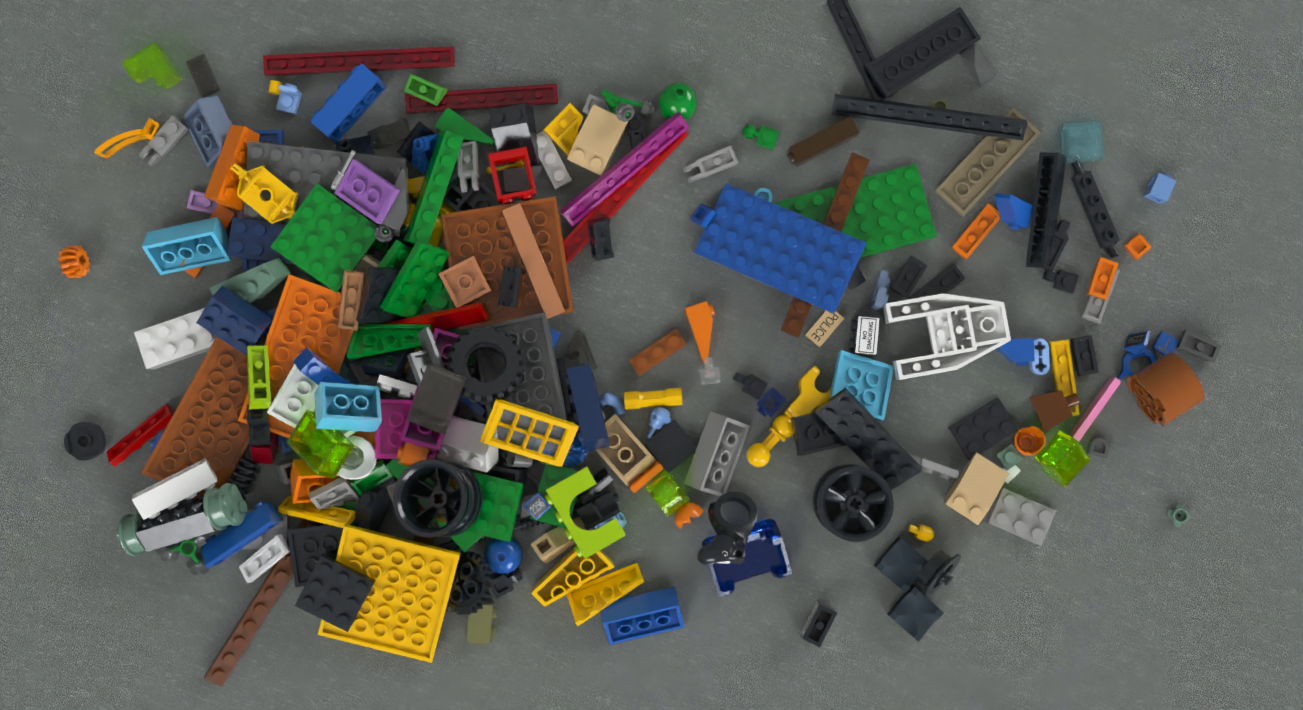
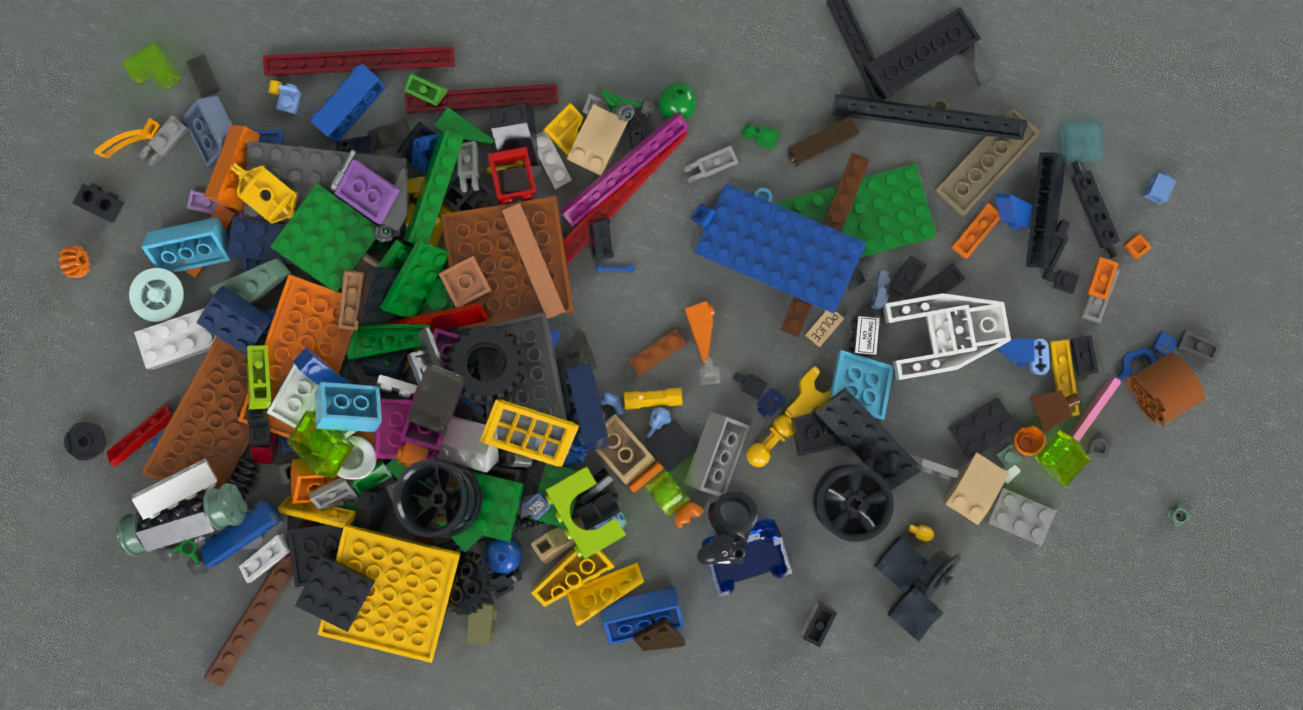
black hinge [498,266,524,308] -> none
slope [1124,330,1150,355] -> none
none -> black brick [72,183,124,223]
none -> light aqua wheel [129,268,184,322]
none -> blue hinge [595,264,635,273]
none -> dark brown wing [633,618,685,651]

